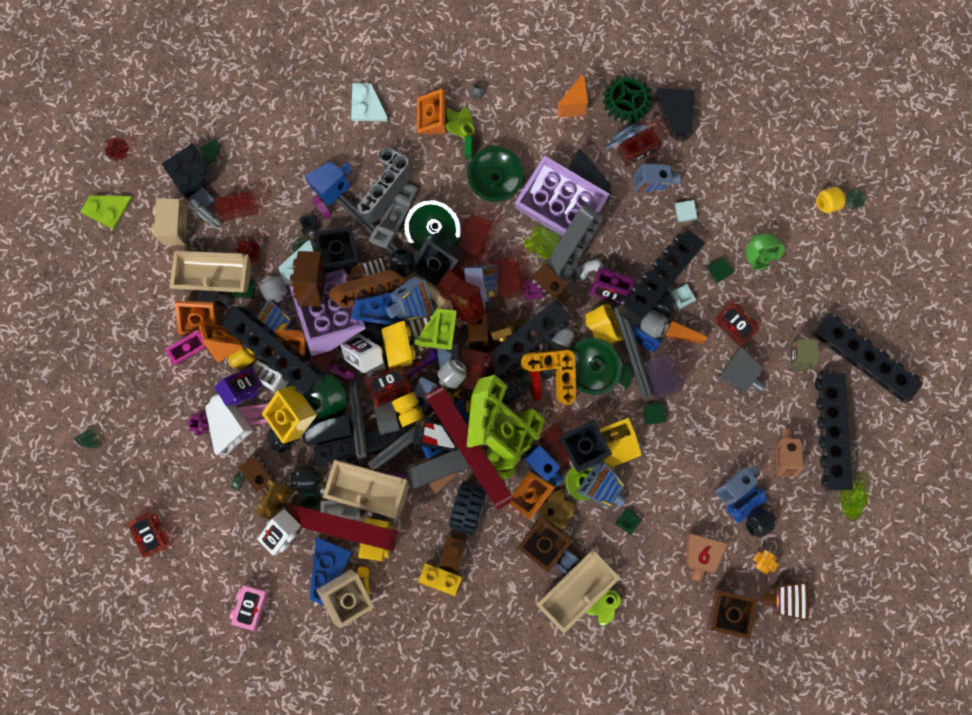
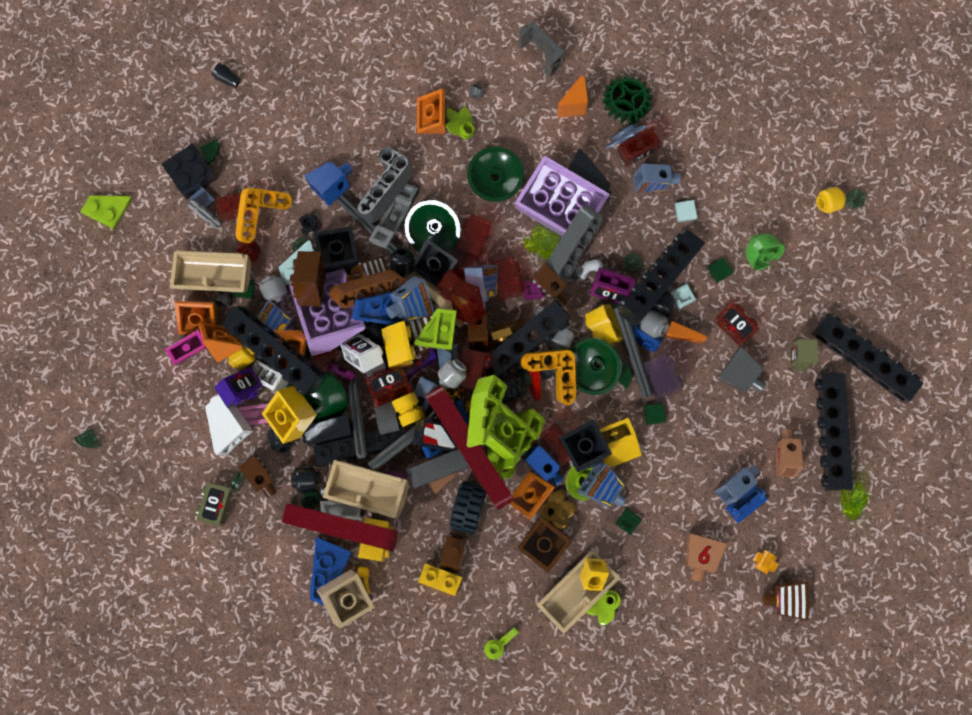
clear red gear [105,137,129,161] -> none
brick [127,512,170,559] -> none
tan brick [152,199,188,245] -> none
magenta gear [187,412,210,436] -> none
sand blue tile [196,290,221,304] -> none
brick [230,585,268,631] -> none
pearl gold wing [256,479,294,520] -> none
white brick [257,509,301,556] -> none
magenta tile [311,195,332,219] -> none
light aqua wing [351,83,388,121] -> none
green tile [465,136,473,160] -> none
sand blue bush [555,549,580,575] -> none
black slope [655,88,695,141] -> none
reddish brown brick [707,590,758,639] -> none
black head [745,509,776,538] -> none
none -> brick [195,482,234,527]
none -> black cone [212,63,241,88]
none -> light orange beam [236,187,292,243]
none -> lime plate [484,627,519,660]
none -> dark grey panel [518,21,565,77]
none -> yellow brick [579,558,609,591]
none -> clear green tile [623,253,642,273]

